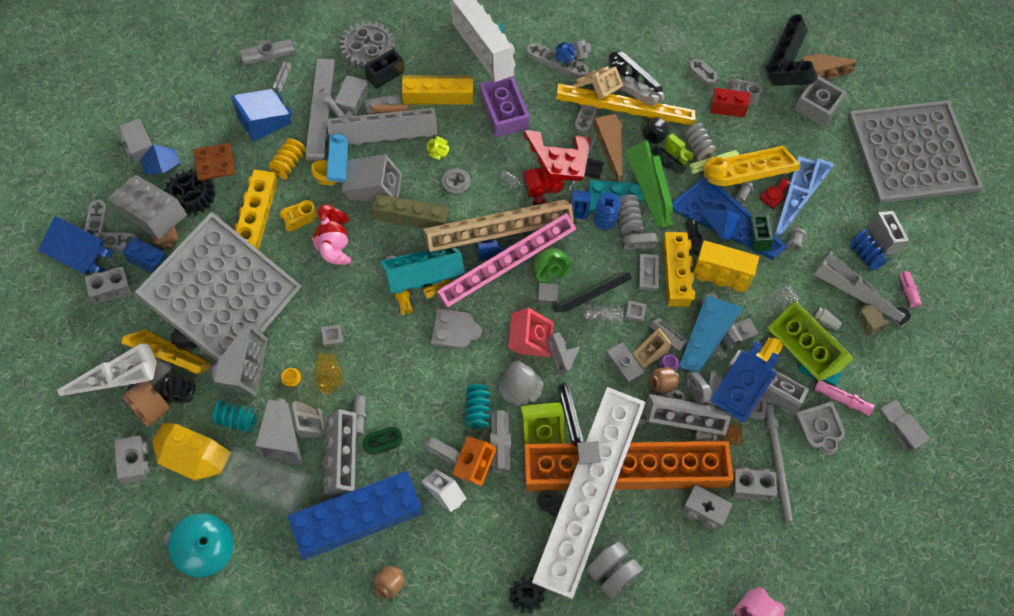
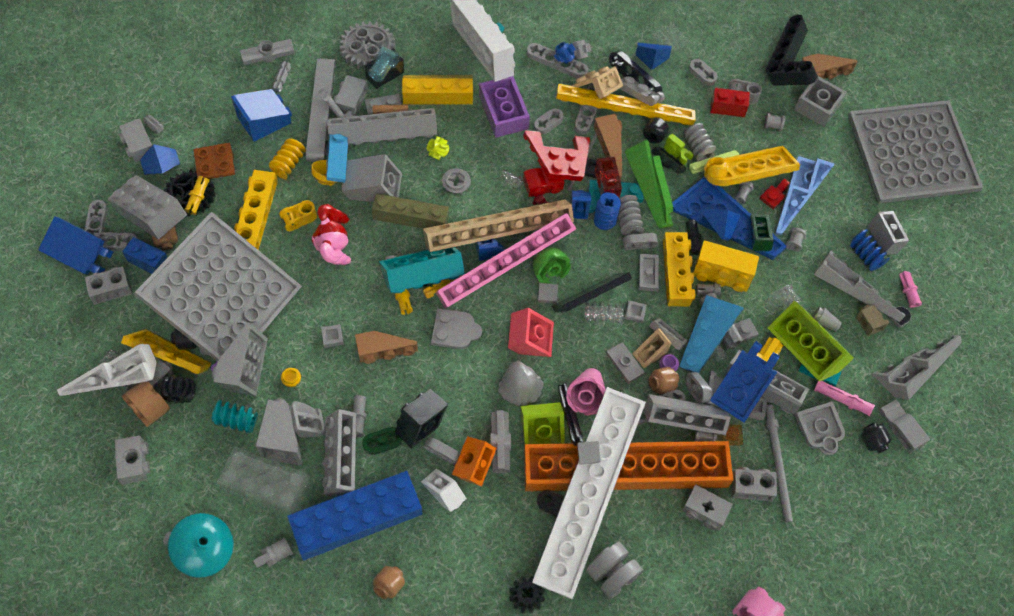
yellow wedge [152,423,234,481] -> none
clear yellow brick [314,353,344,394] -> none
teal piece [464,384,491,429] -> none
light grey slope [546,332,580,375] -> none
none -> light grey piece [143,114,164,134]
none -> yellow pin [184,176,209,215]
none -> light grey hinge [253,537,293,568]
none -> medium nougat slope [355,331,418,364]
none -> clear light blue piece [368,47,400,82]
none -> black brick [394,389,448,449]
none -> light grey beam [534,108,563,135]
none -> bright pink cone [566,368,606,416]
none -> clear red brick [595,157,622,198]
none -> blue slope [636,43,672,70]
none -> light grey pin [697,282,721,296]
none -> light grey bush [764,113,785,132]
none -> black head [861,422,892,453]
none -> light grey wedge [872,335,962,400]

